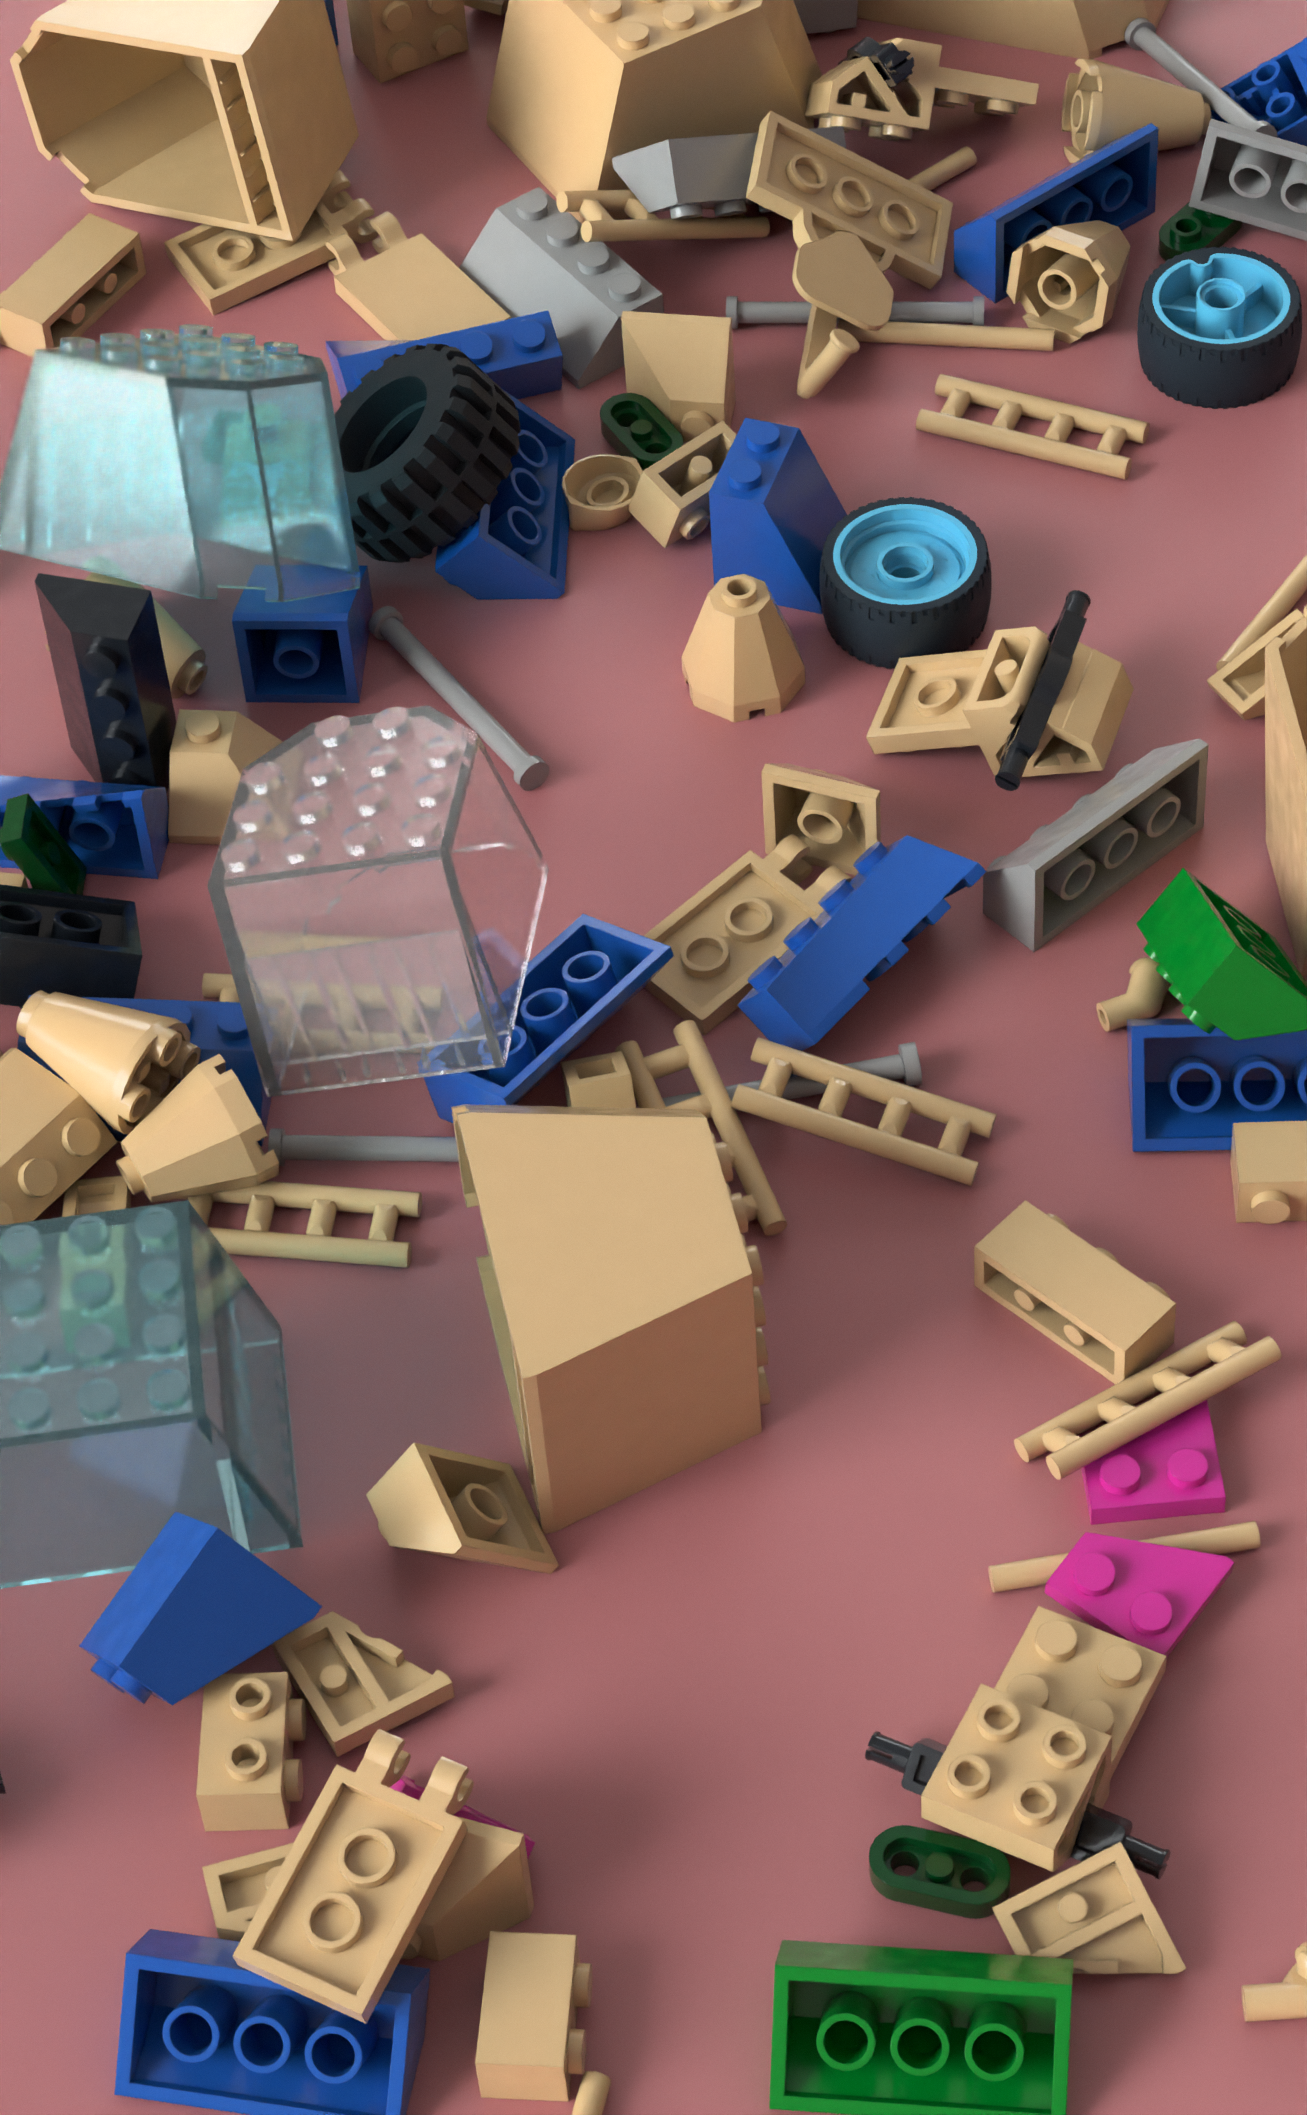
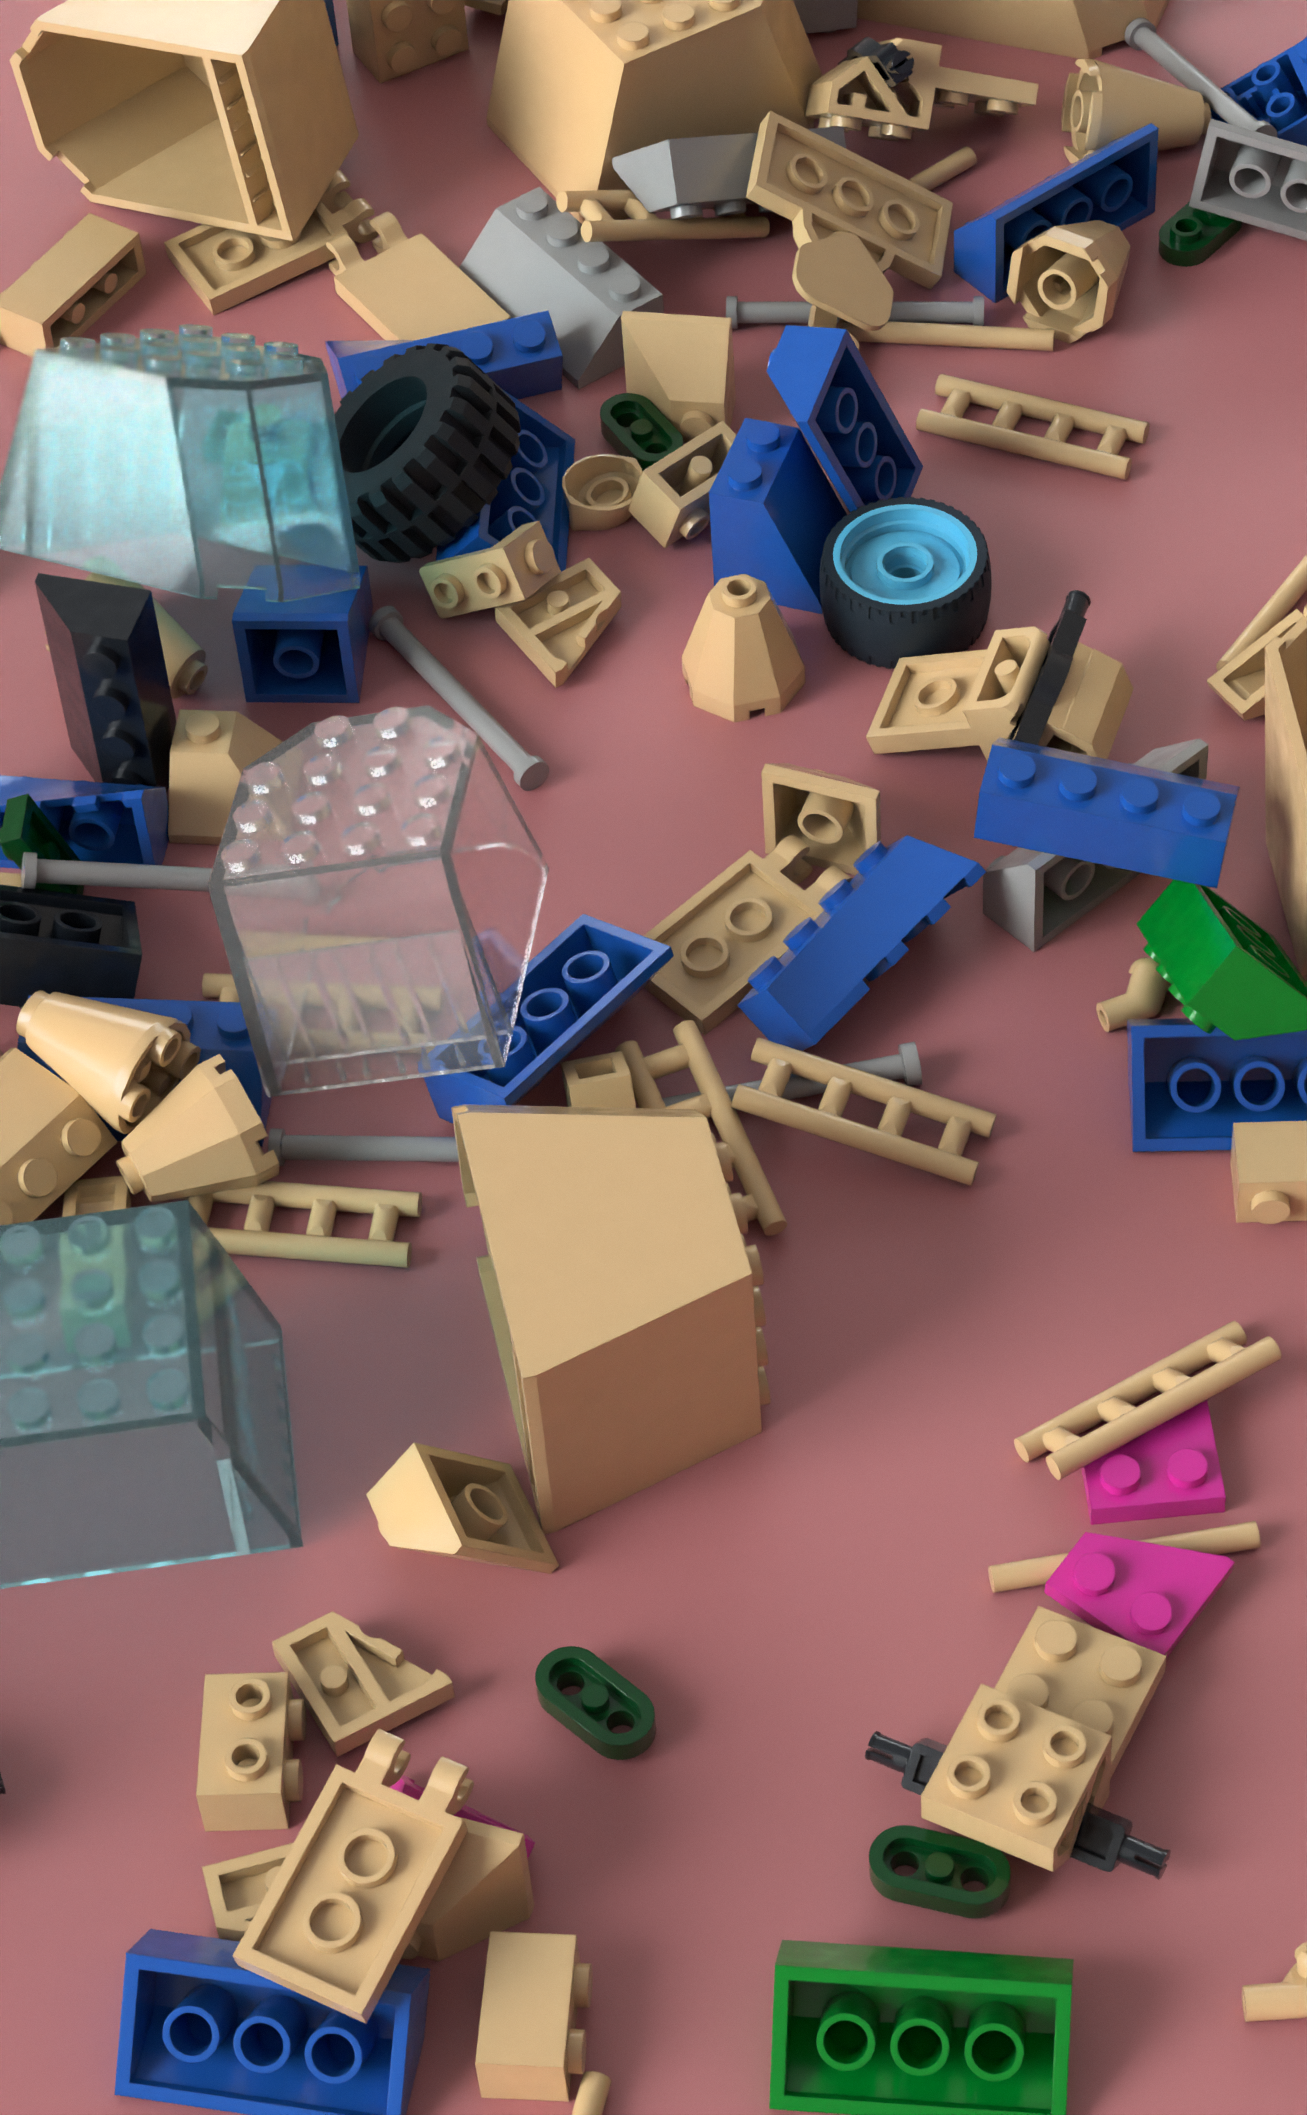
blue slope [79,1511,322,1705] -> none
tan brick [974,1200,1176,1384] -> none
tan wing [992,1842,1186,1974] -> none
wheel [1137,247,1302,409] -> none
none -> light grey bar [21,852,313,903]
none -> tan bracket [419,521,561,618]
none -> tan wing [495,558,621,688]
none -> dark green plate [535,1646,656,1760]
none -> blue slope [766,325,923,513]
none -> blue slope [974,737,1240,888]

